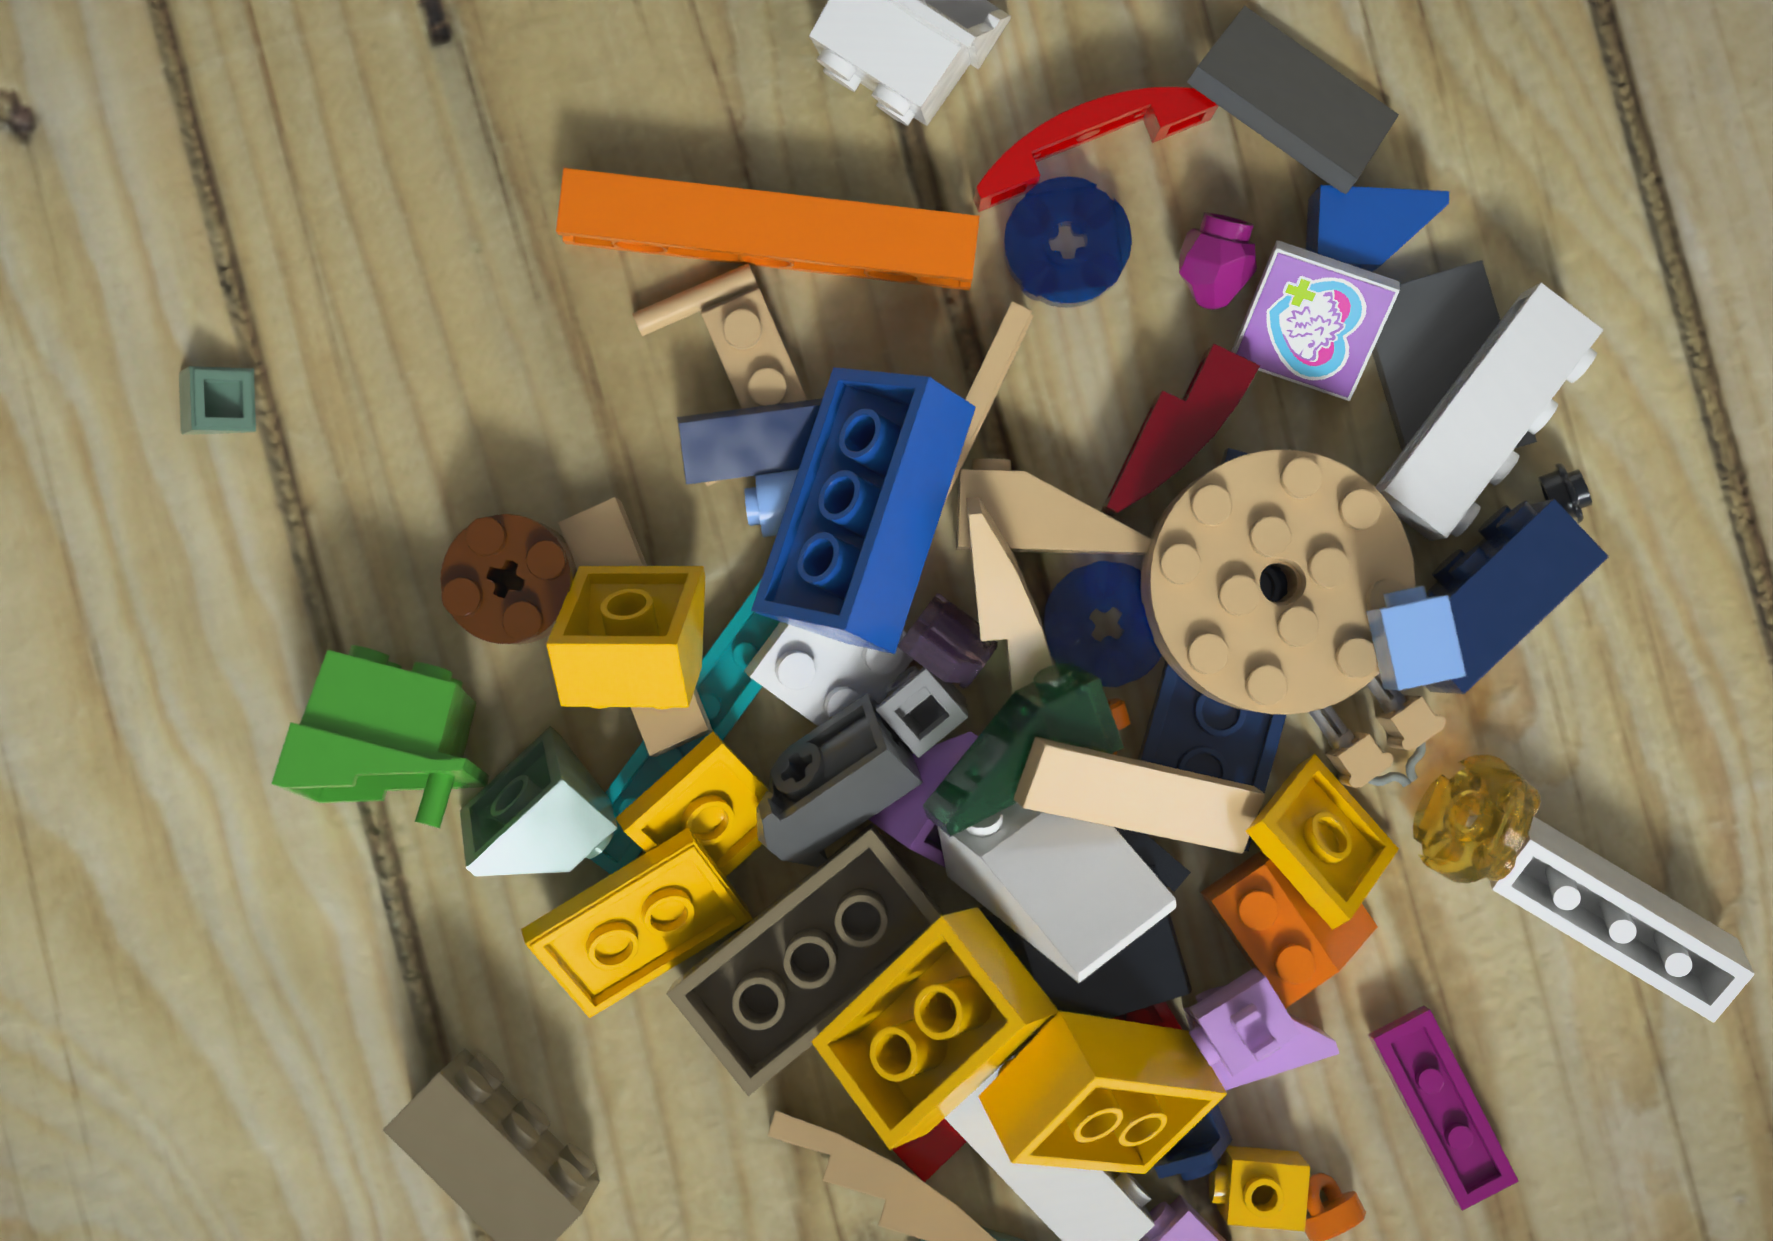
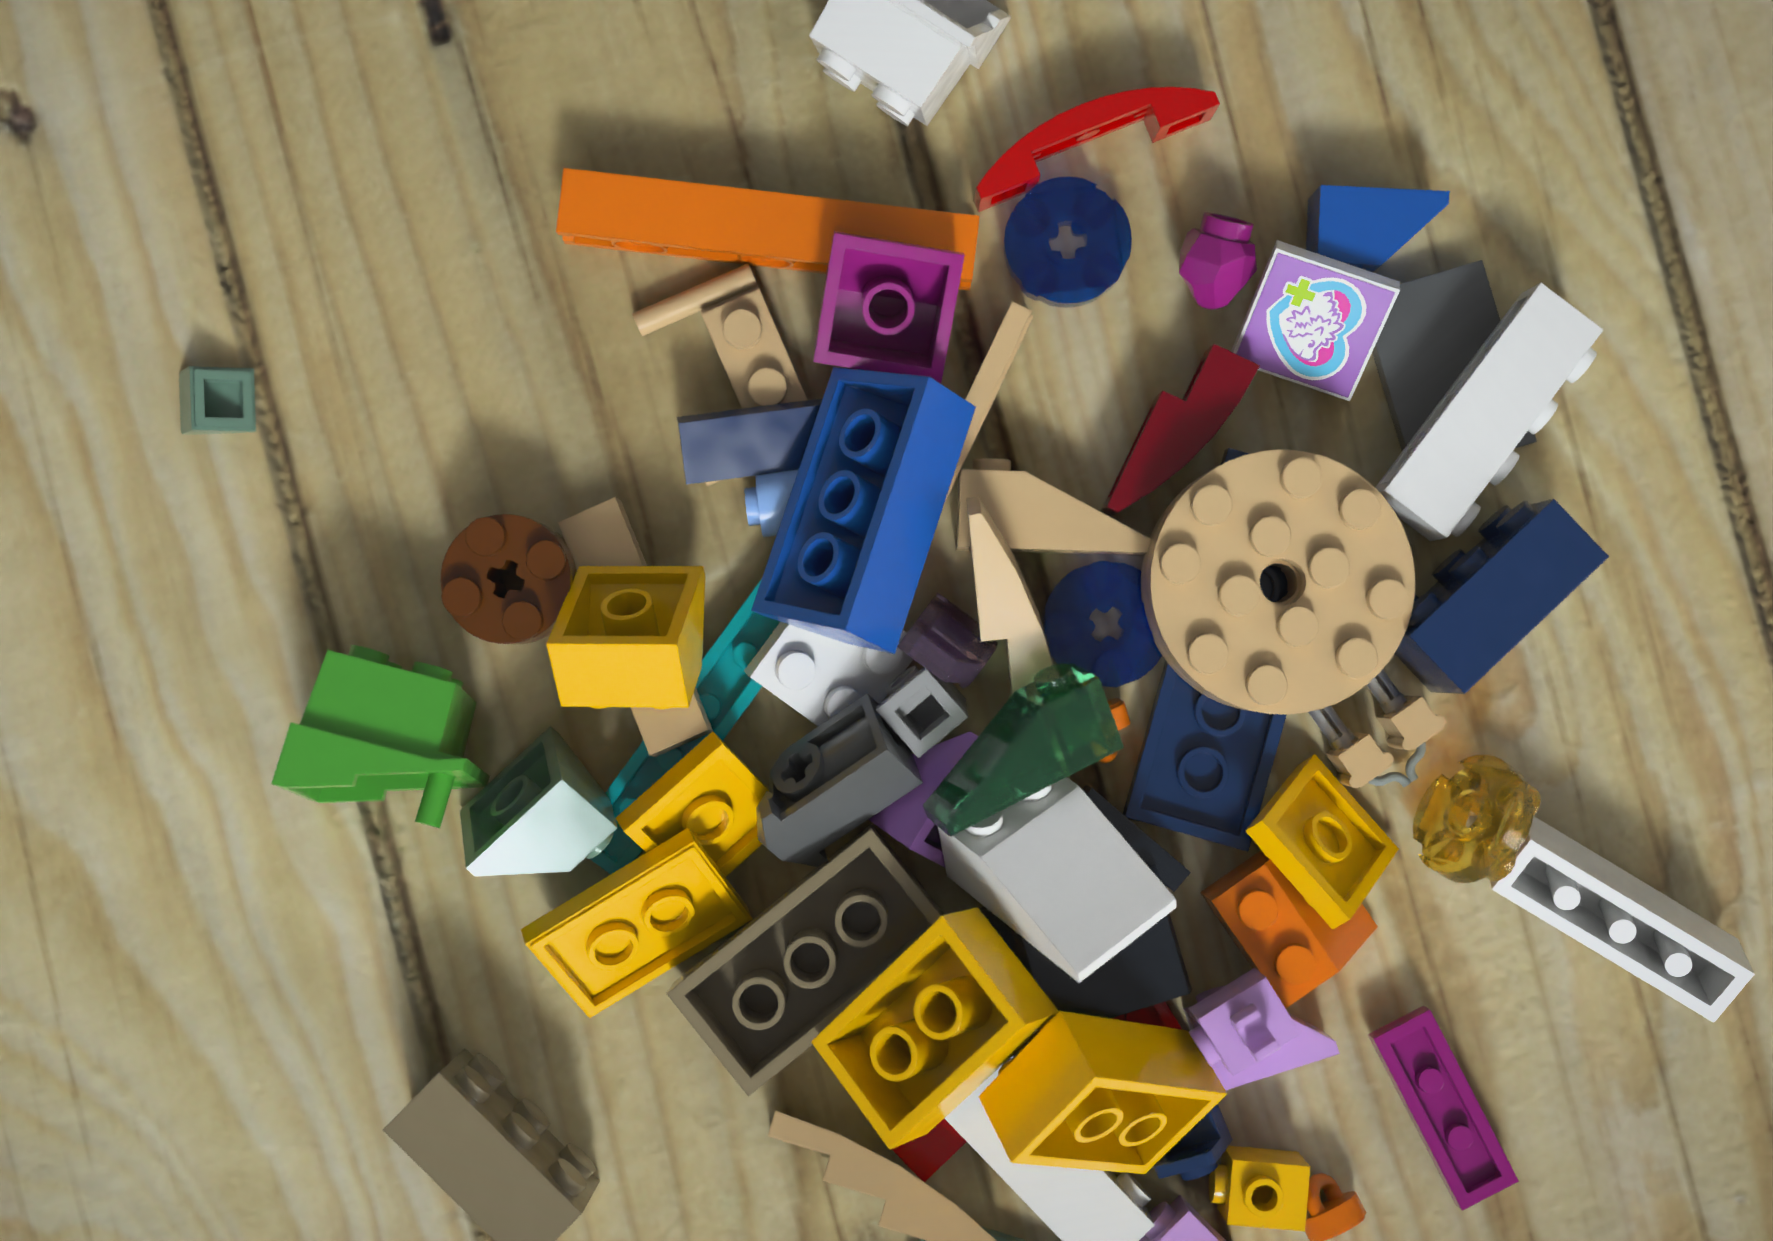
tan tile [1013,737,1265,854] -> none
dark grey tile [1187,6,1399,194] -> none
light blue brick [1366,586,1466,691] -> none
black plate [1538,463,1592,523] -> none
none -> magenta slope [813,231,965,383]

